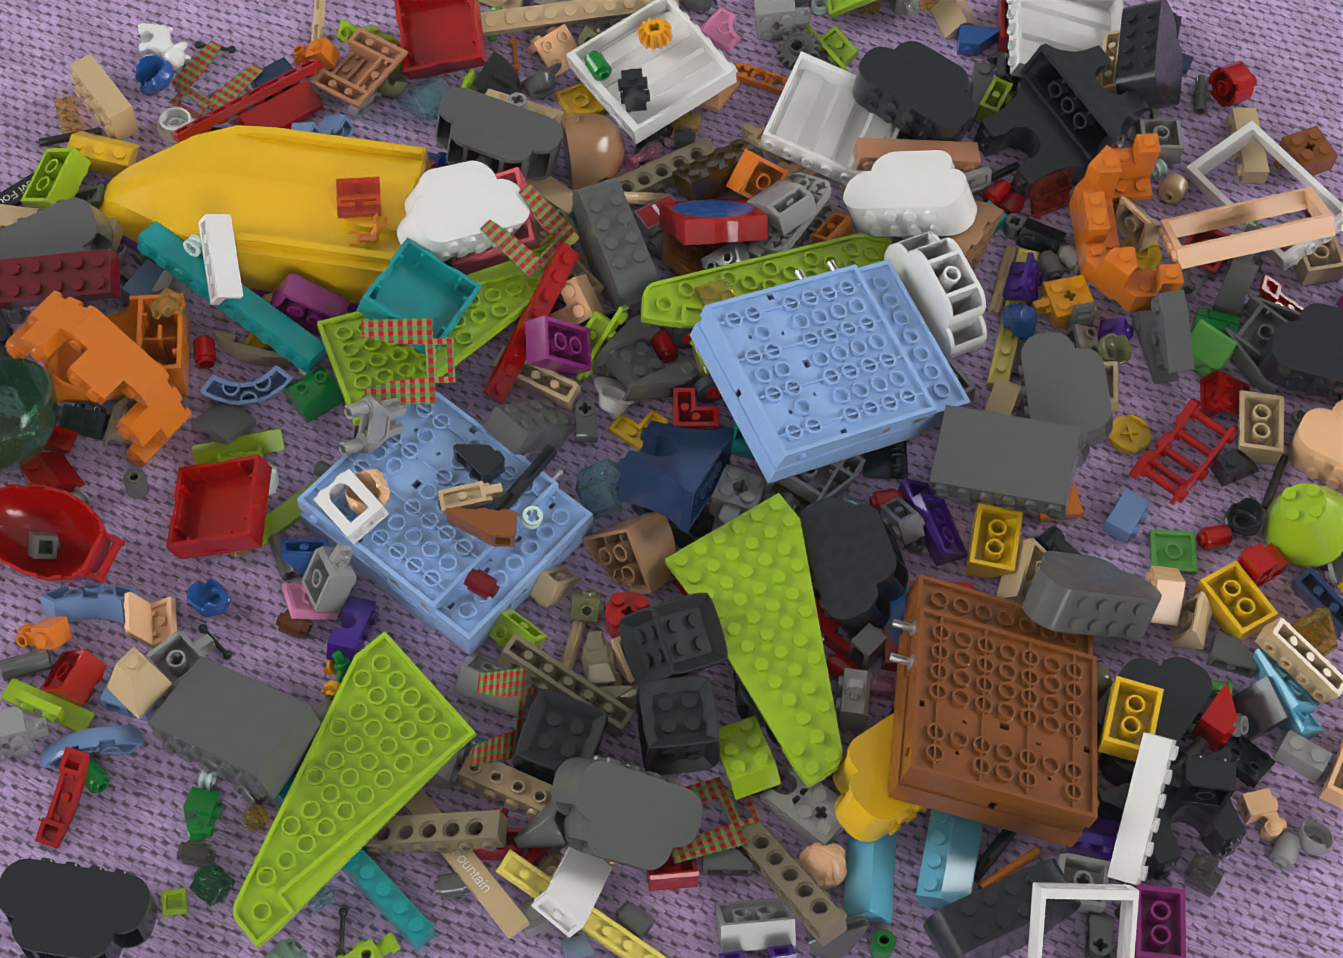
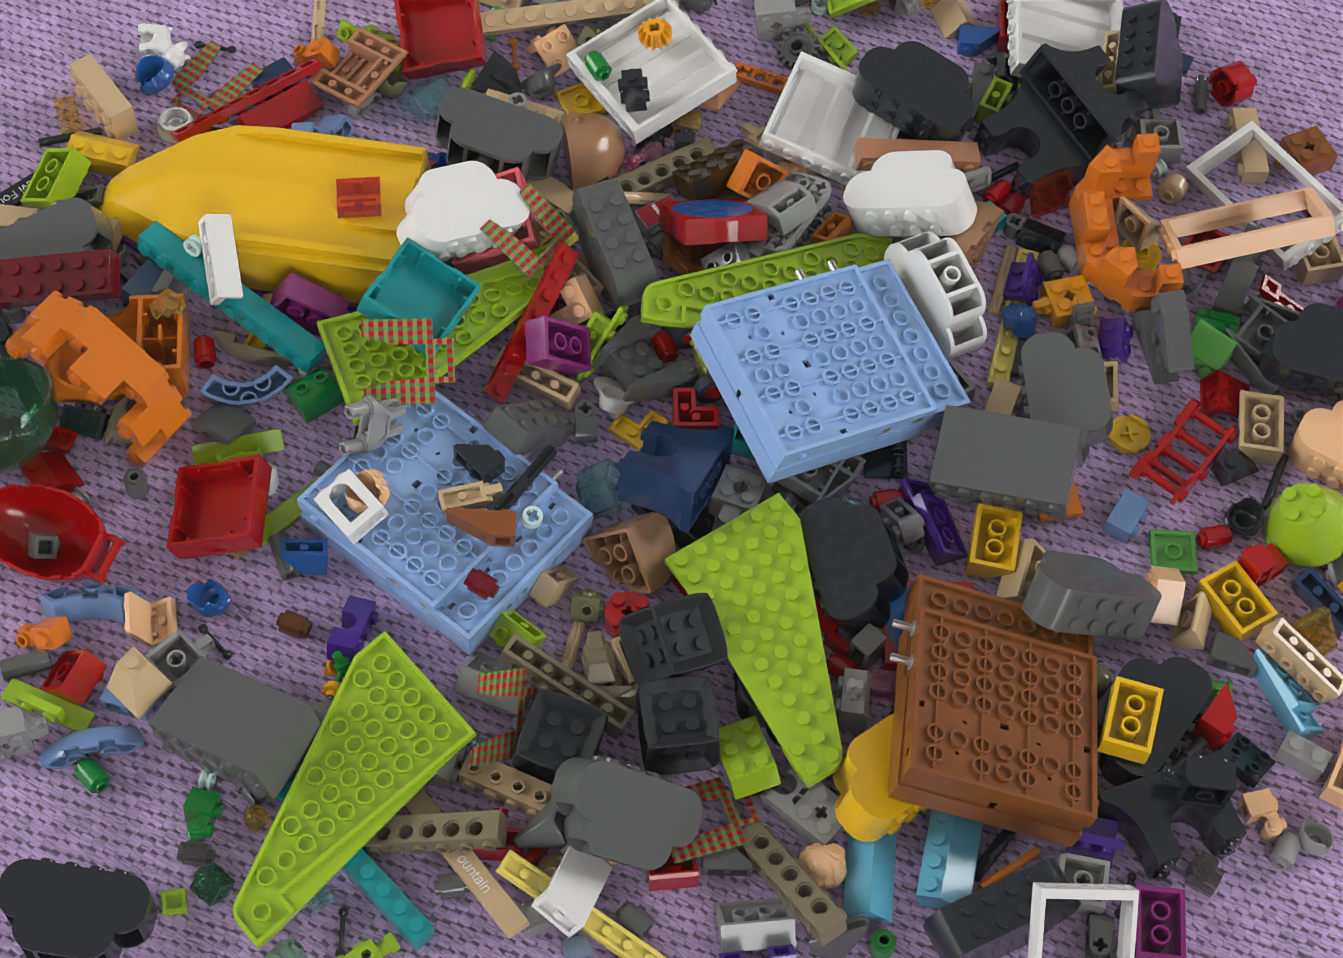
red slope [35,746,90,849] -> none
bright pink tile [282,583,338,620] -> none
light grey hinge [301,544,357,613] -> none
orange arm [348,213,388,246] -> none
clear yellow piece [694,278,736,307] -> none
bright pink tile [700,7,741,52] -> none
black piece [1036,526,1080,554] -> none
olive hair [1098,333,1132,365] -> none
white brick [1107,732,1179,885] -> none
black tile [1232,676,1291,740] -> none
light grey plate [1233,713,1249,737] -> none

